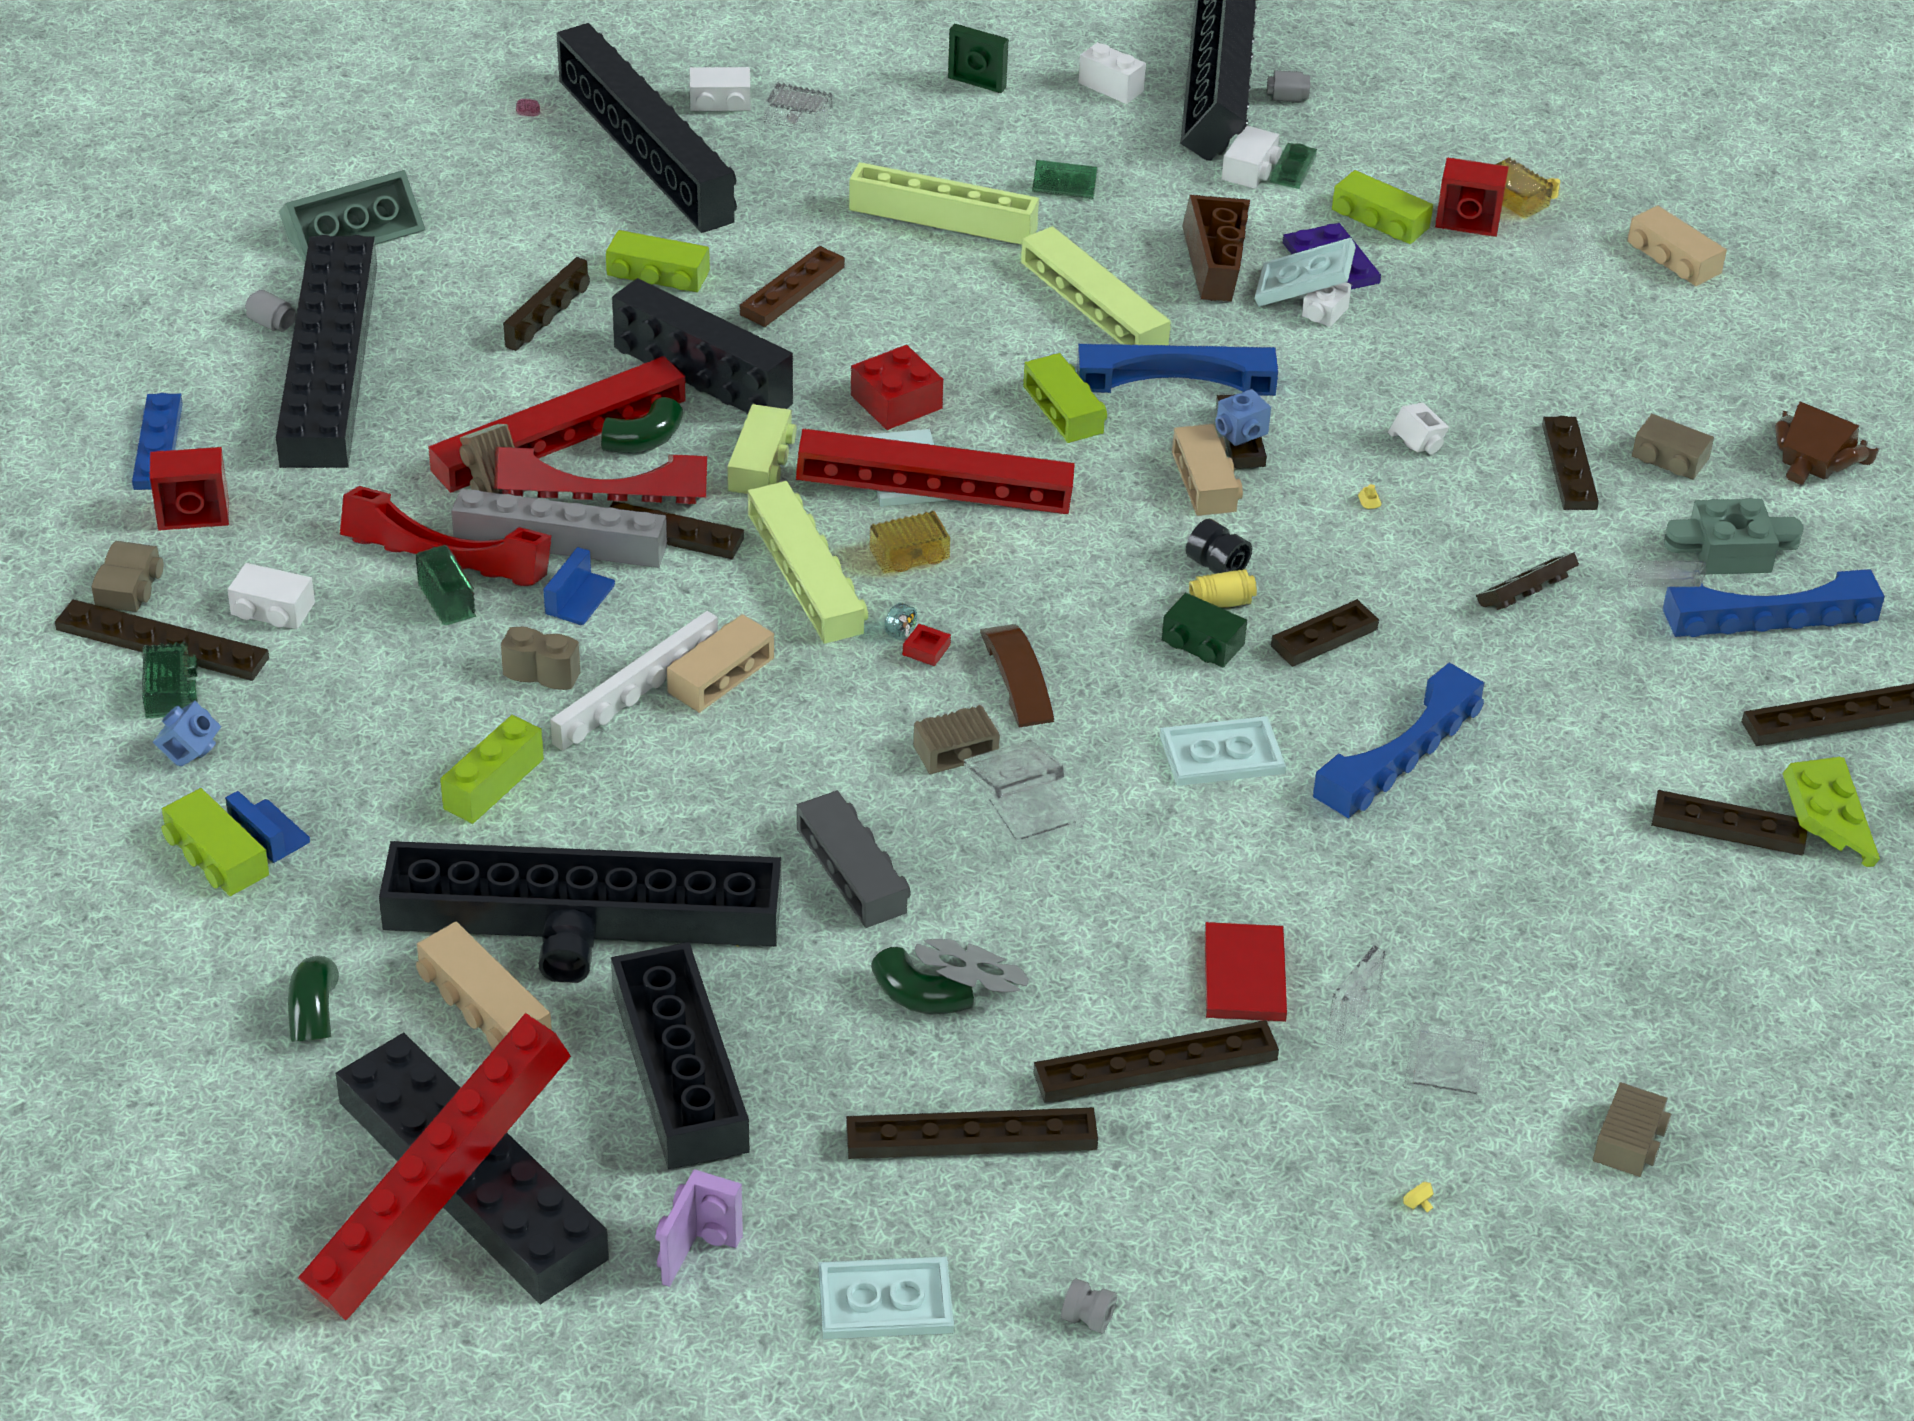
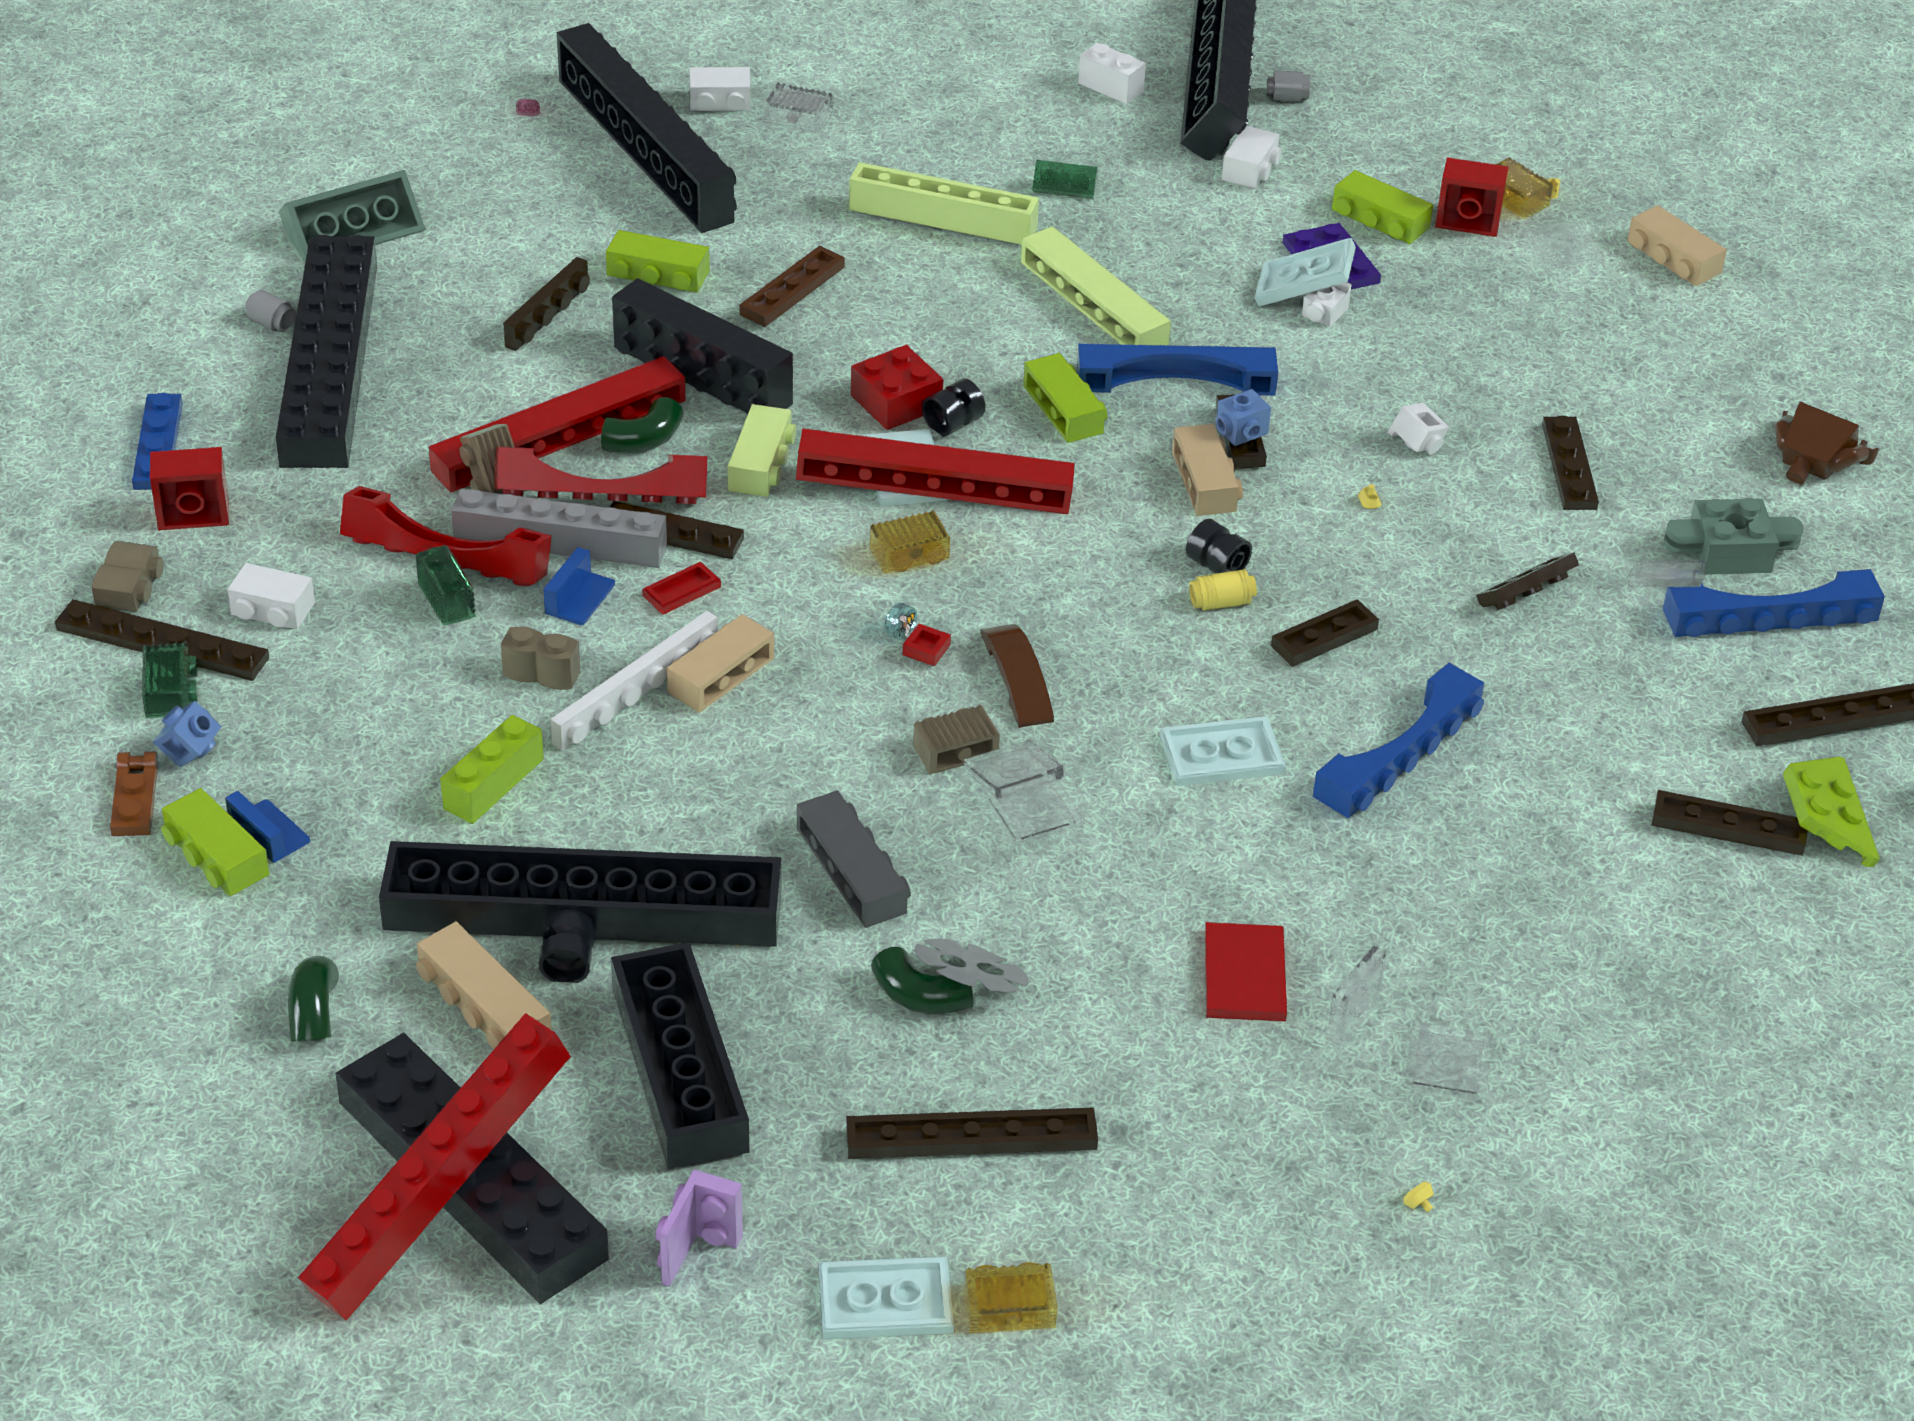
yellowish green brick [748,481,868,644] -> none
dark green plate [948,23,1009,93] -> none
dark brown plate [1033,1020,1279,1103] -> none
light grey wheel [1061,1278,1117,1334] -> none
dark green brick [1161,592,1247,668] -> none
reddish brown wedge [1182,195,1251,302] -> none
clear green plate [1270,142,1317,189] -> none
dark tan brick [1593,1082,1672,1177] -> none
dark tan brick [1632,413,1714,480] -> none
none -> dark orange plate [110,751,158,836]
none -> red tile [642,561,721,615]
none -> black wheel [922,378,986,437]
none -> clear yellow brick [964,1262,1058,1334]

